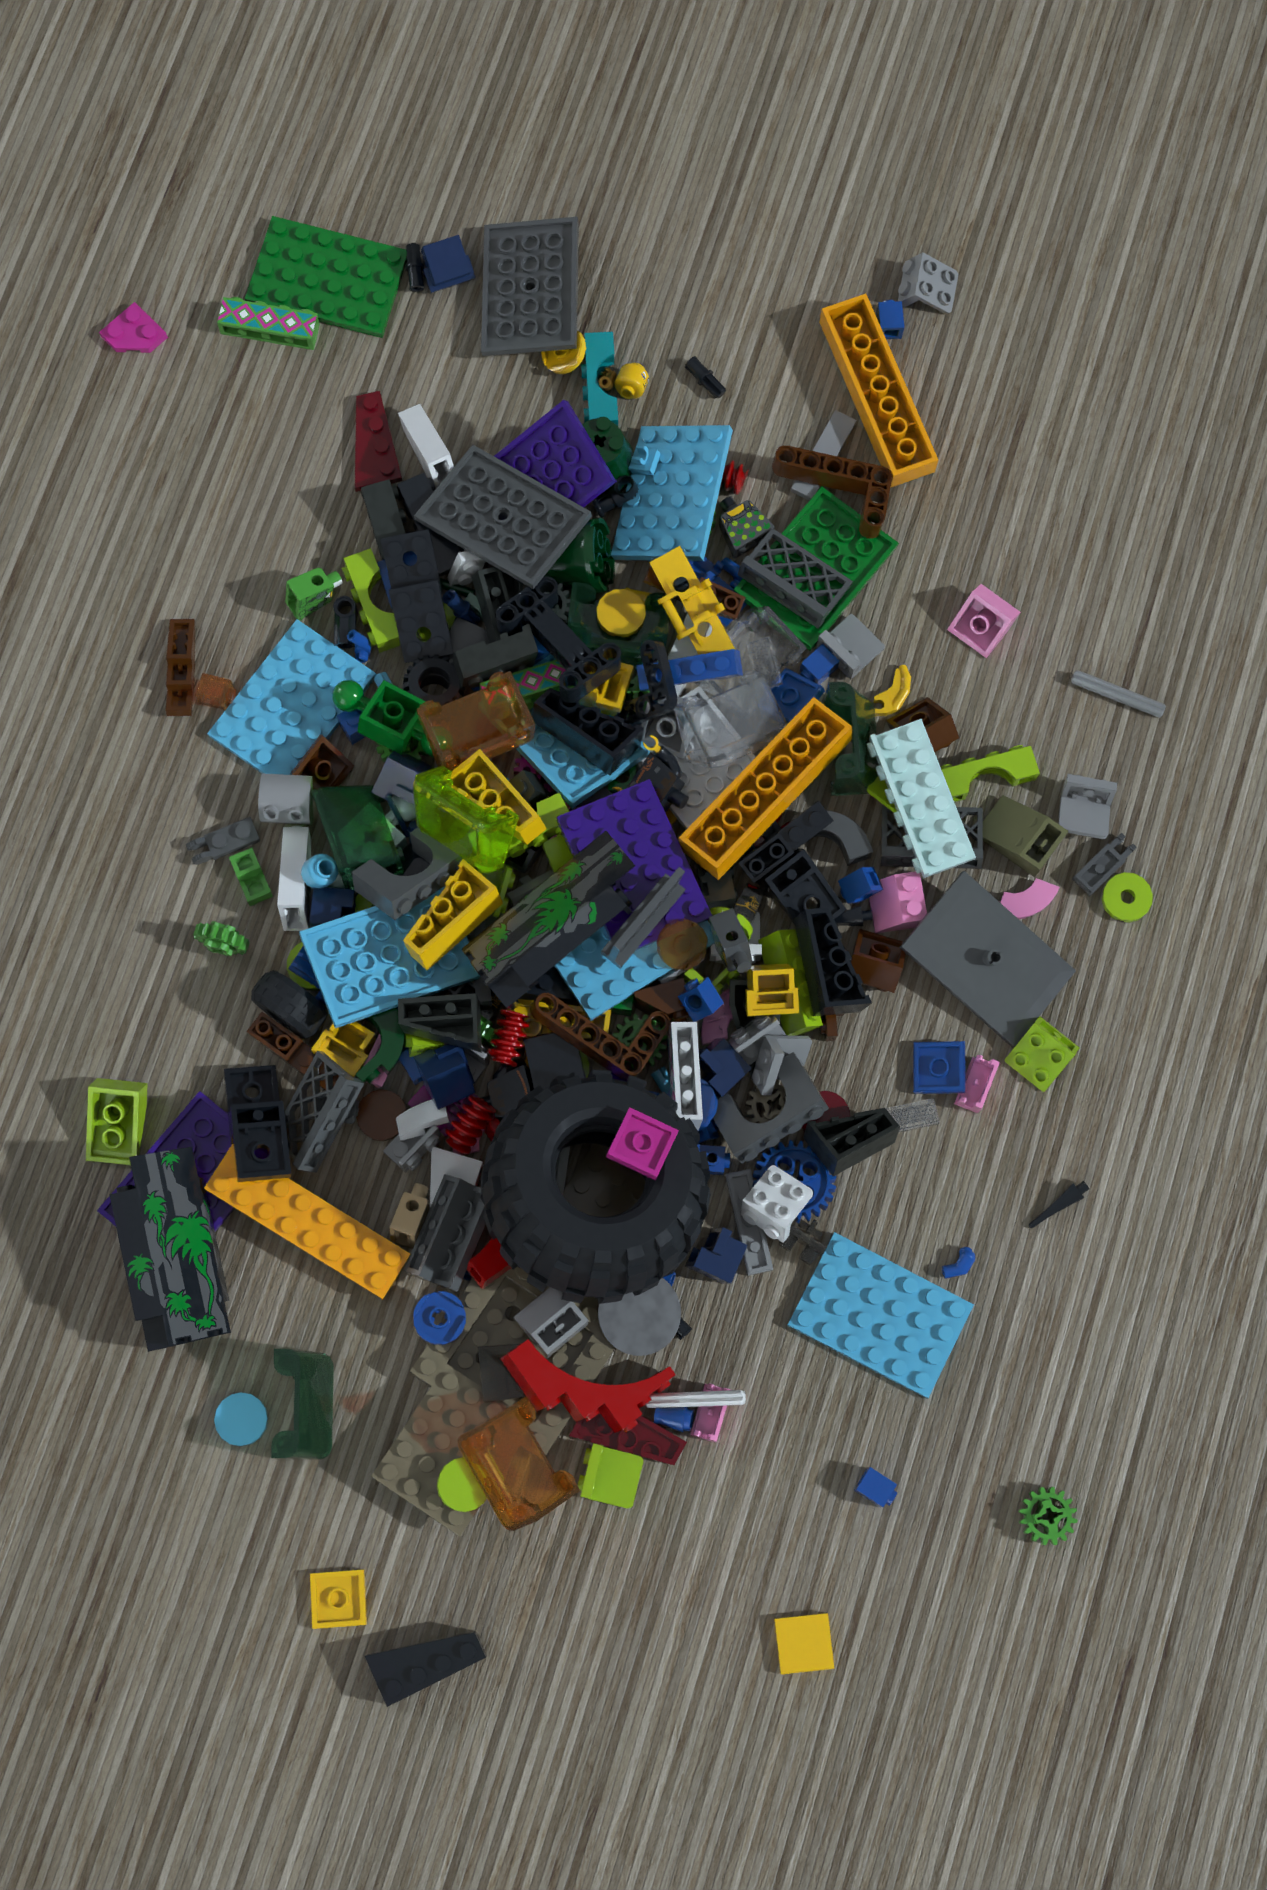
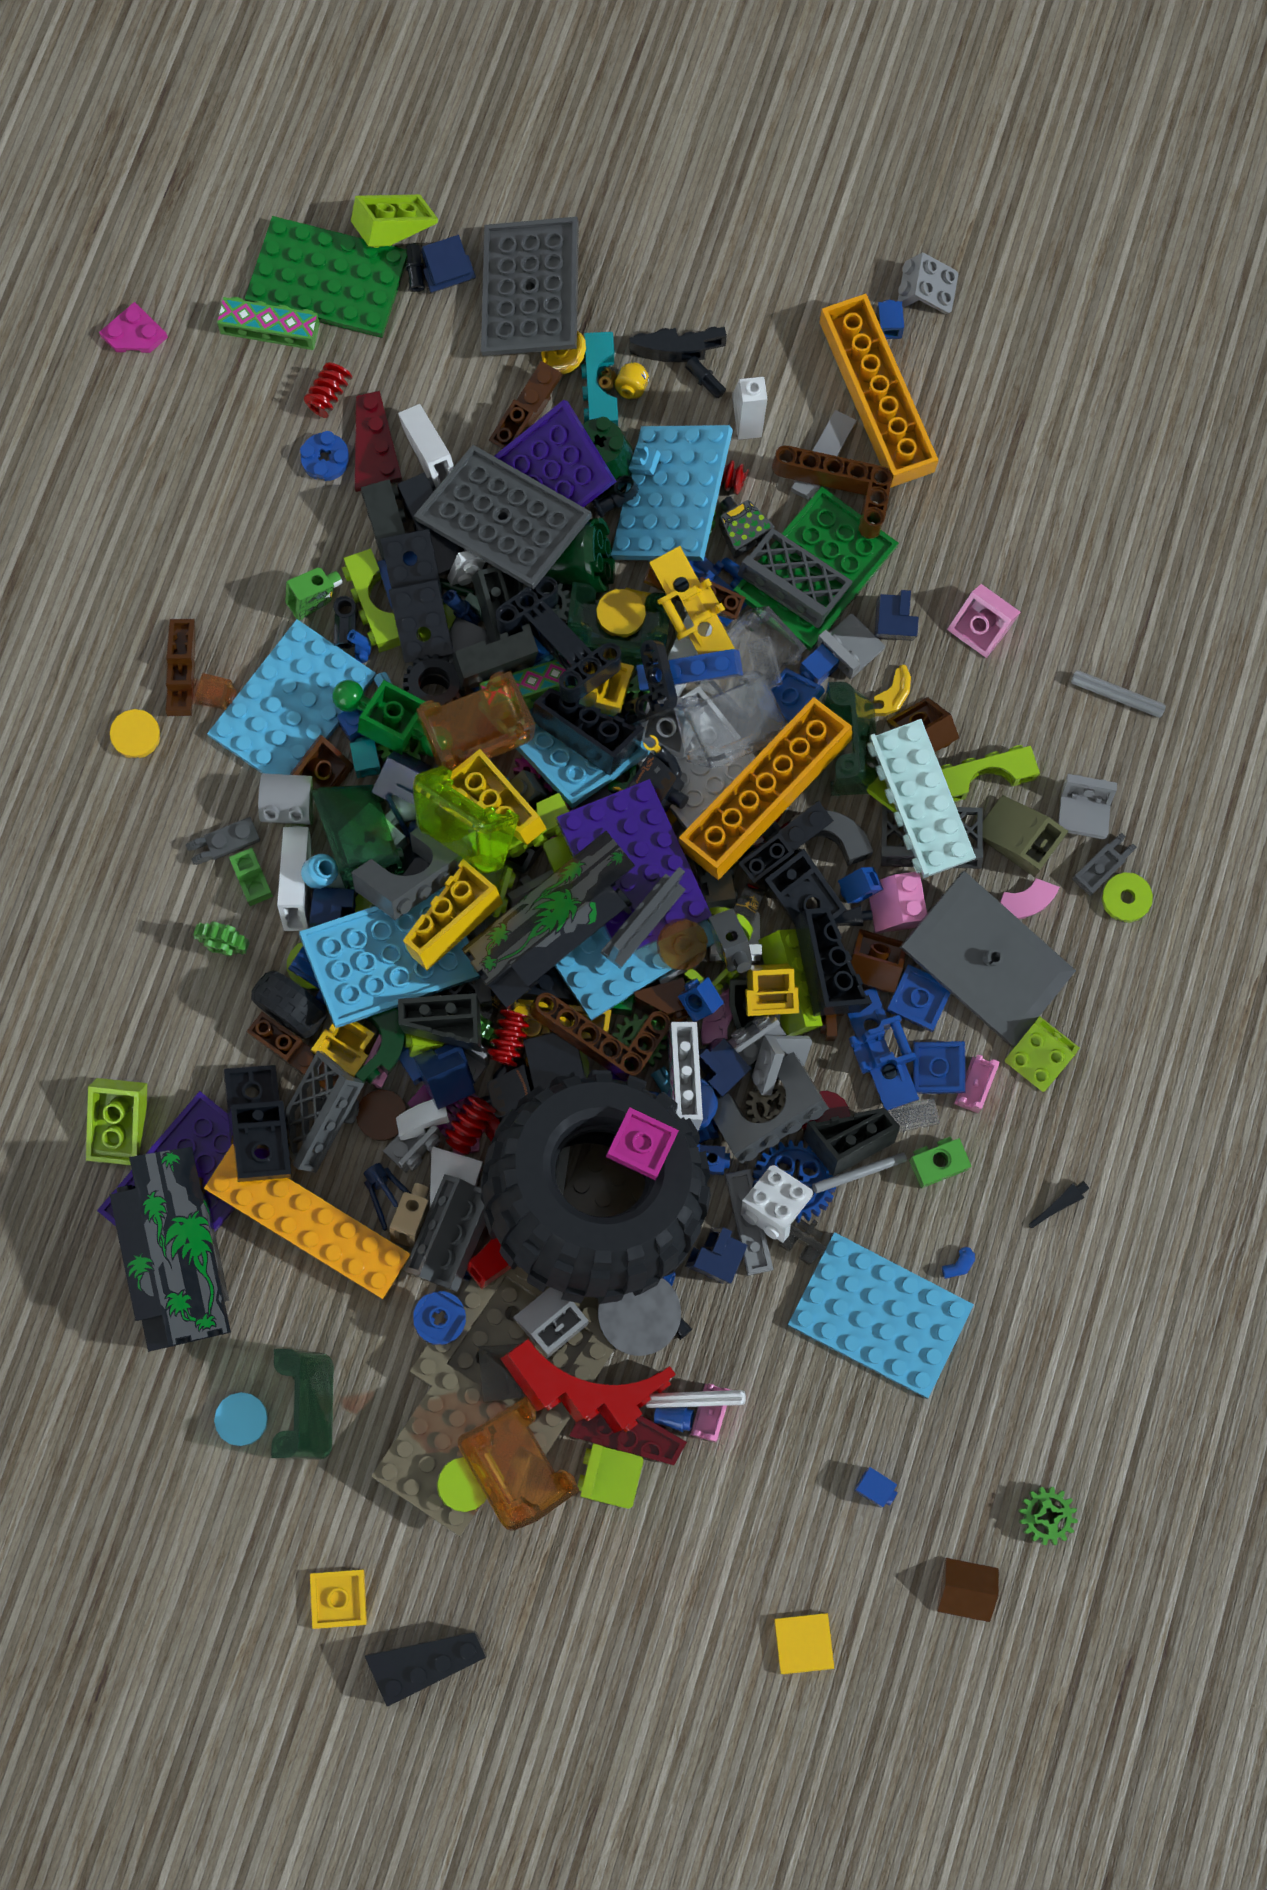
none -> yellow tile [110,709,160,758]
none -> blue plate [300,431,349,481]
none -> red piece [304,362,352,418]
none -> teal brick [350,737,381,779]
none -> lime slope [351,194,438,248]
none -> dark blue plant [363,1163,411,1231]
none -> reddish brown slope [489,361,563,449]
none -> black slope [629,327,727,363]
none -> white slope [732,377,767,440]
none -> light grey bar [812,1152,907,1194]
none -> blue piece [847,987,919,1111]
none -> dark blue plate [874,590,919,641]
none -> blue plate [886,964,951,1032]
none -> bright green brick [909,1137,972,1189]
none -> reddish brown slope [937,1558,999,1622]

